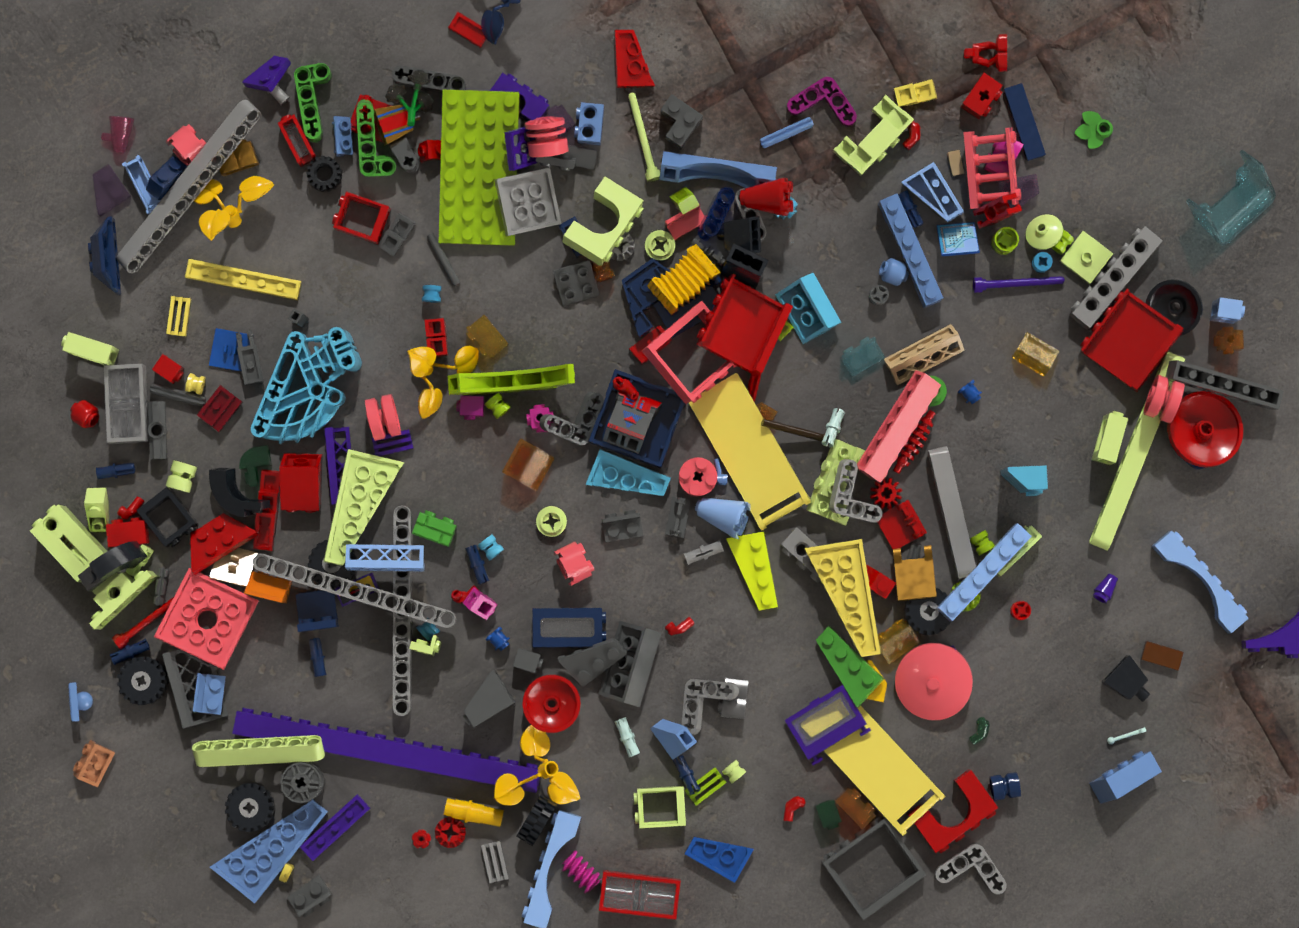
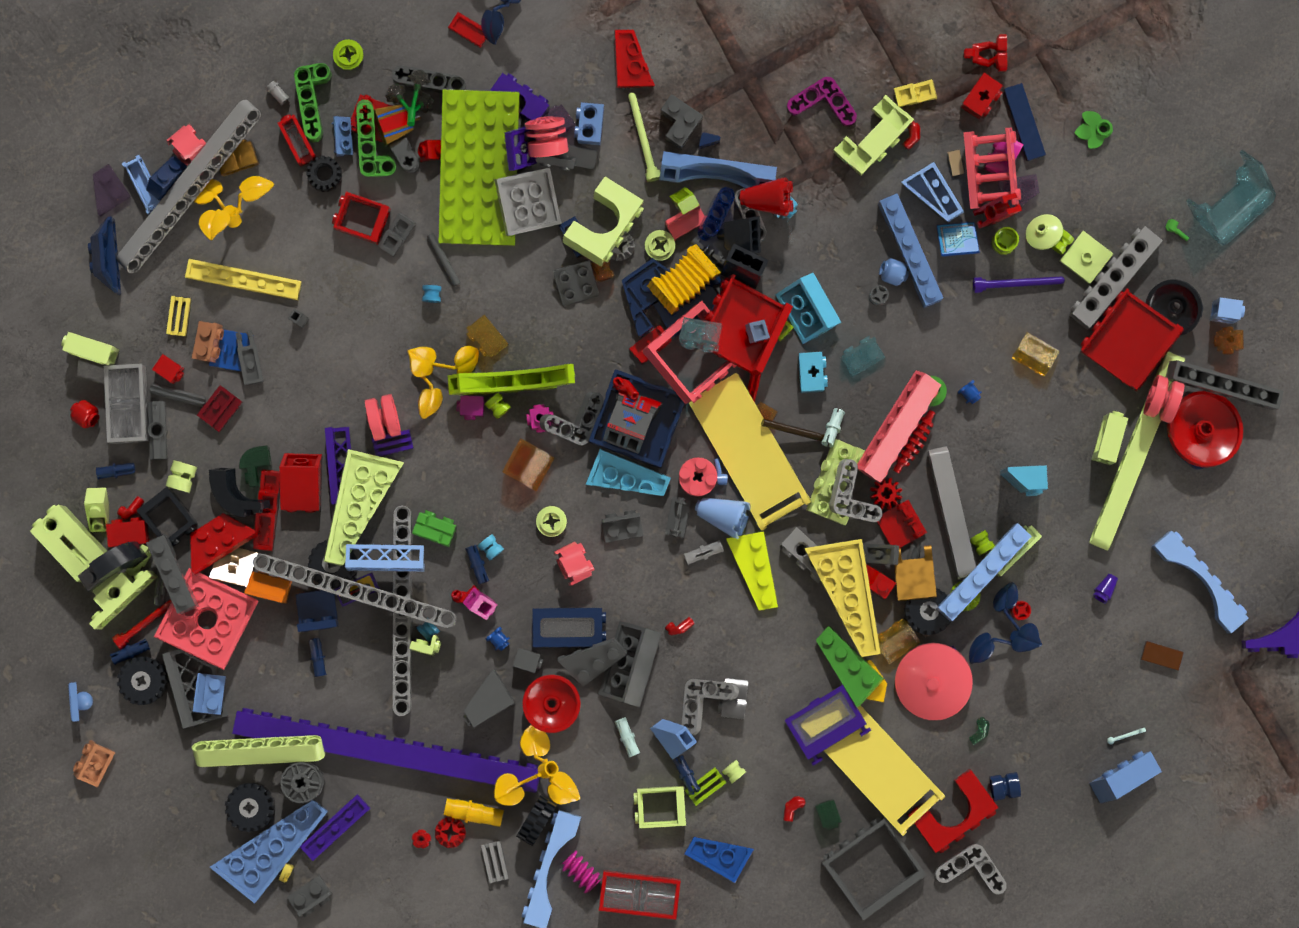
clear pink piece [101,116,135,153] -> none
light yellow wheel [185,373,206,395] -> none
dark purple wing [242,56,291,92] -> none
medium azure beam [251,327,362,444] -> none
red hips [425,318,449,357] -> none
medium blue axle [760,117,814,148] -> none
clear orange brick [834,787,876,830] -> none
tan fence [884,324,965,385] -> none
dark blue axle [898,190,923,228] -> none
dark azure wheel [1032,252,1053,273] -> none
black torso [1102,655,1150,702] -> none
none -> dark grey arch [146,535,199,614]
none -> nougat bracket [192,321,224,363]
none -> lime gear [333,39,363,70]
none -> clear light blue bracket [679,317,722,353]
none -> dark blue slope [699,132,721,149]
none -> sand blue tile [745,320,770,343]
none -> medium azure brick [798,352,828,393]
none -> dark grey plate [864,543,899,565]
none -> dark blue plant [969,582,1042,664]
none -> bright green hand [1166,219,1189,241]

